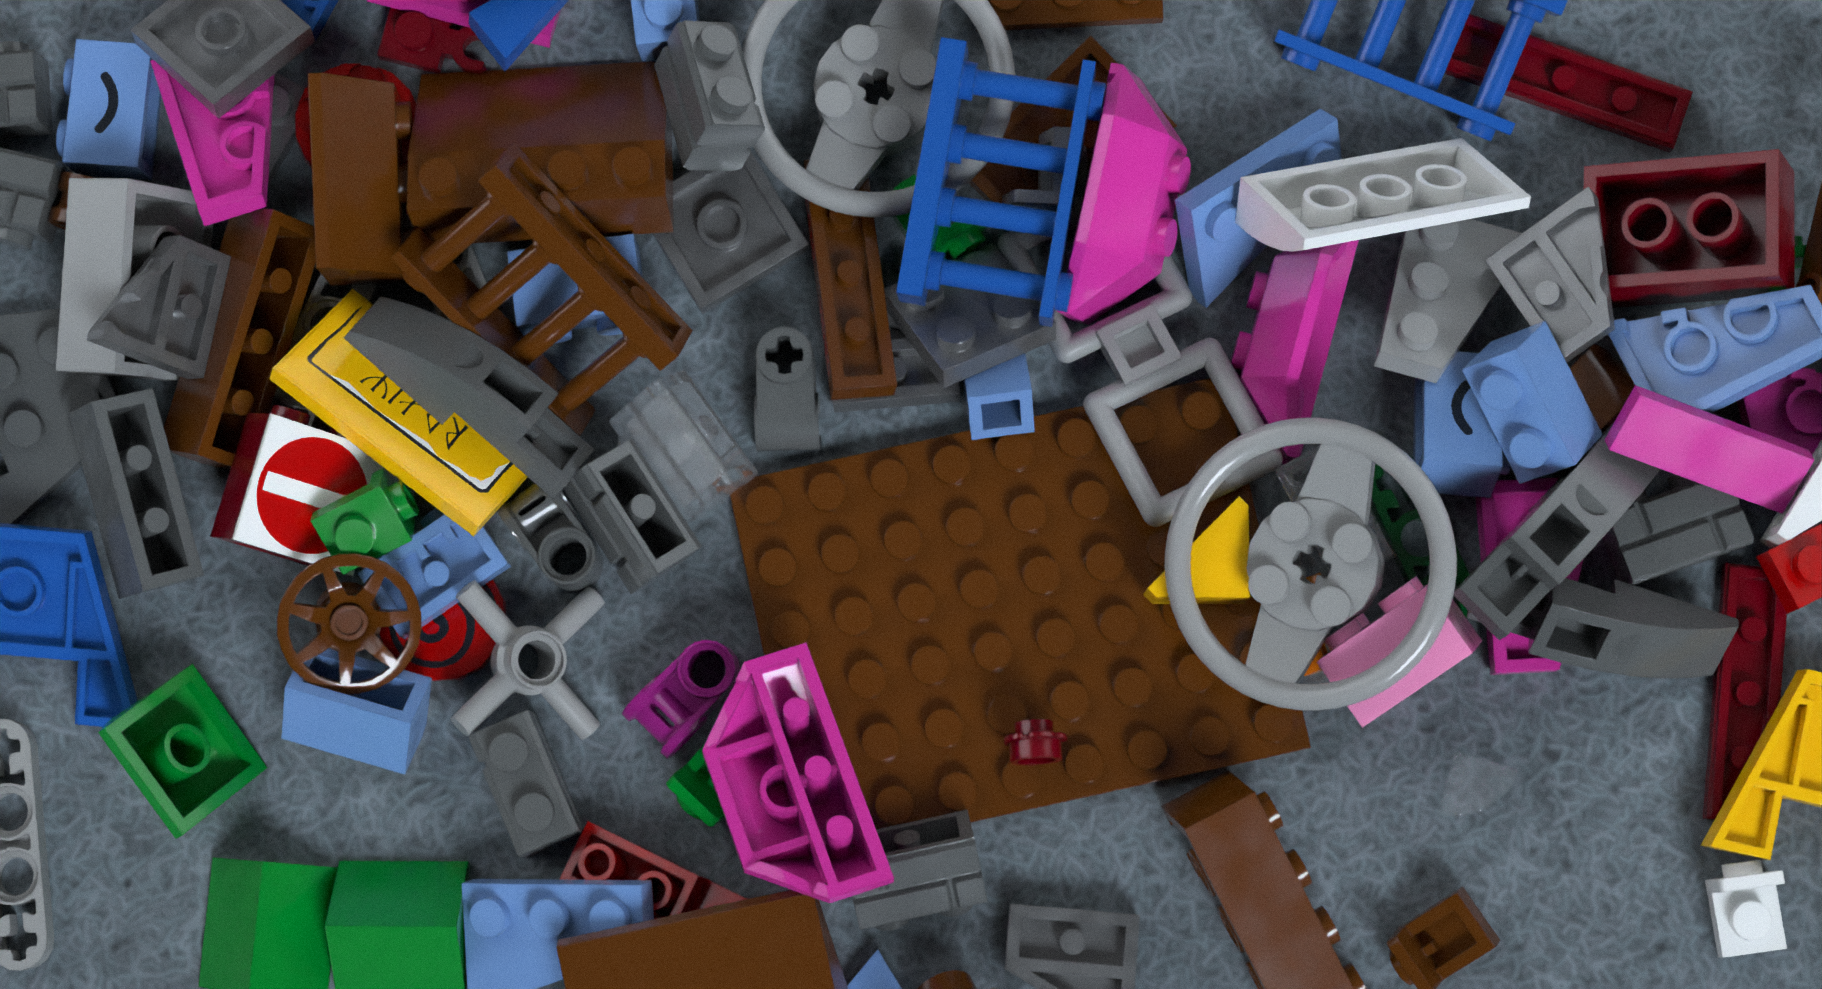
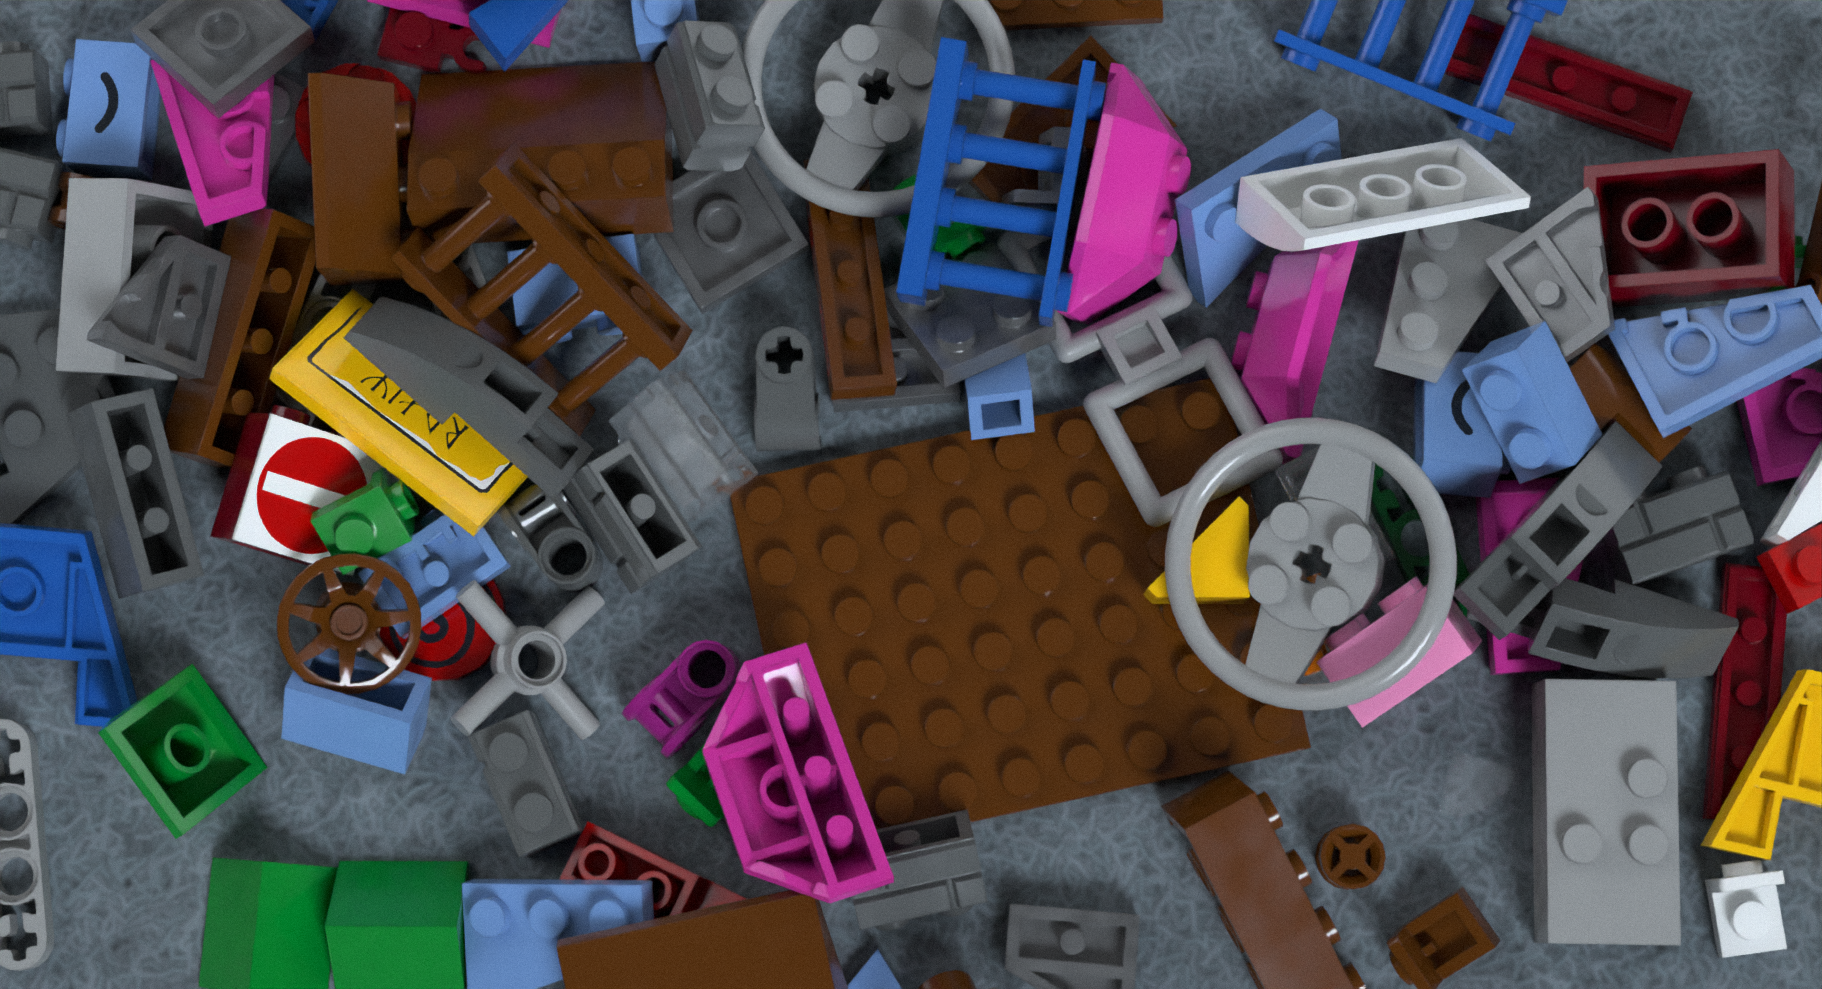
dark red plate [1003,719,1068,766] -> none
dark pink tile [1605,385,1814,514] -> none
none -> reddish brown wheel [1315,824,1386,890]
none -> light grey brick [1531,679,1681,946]

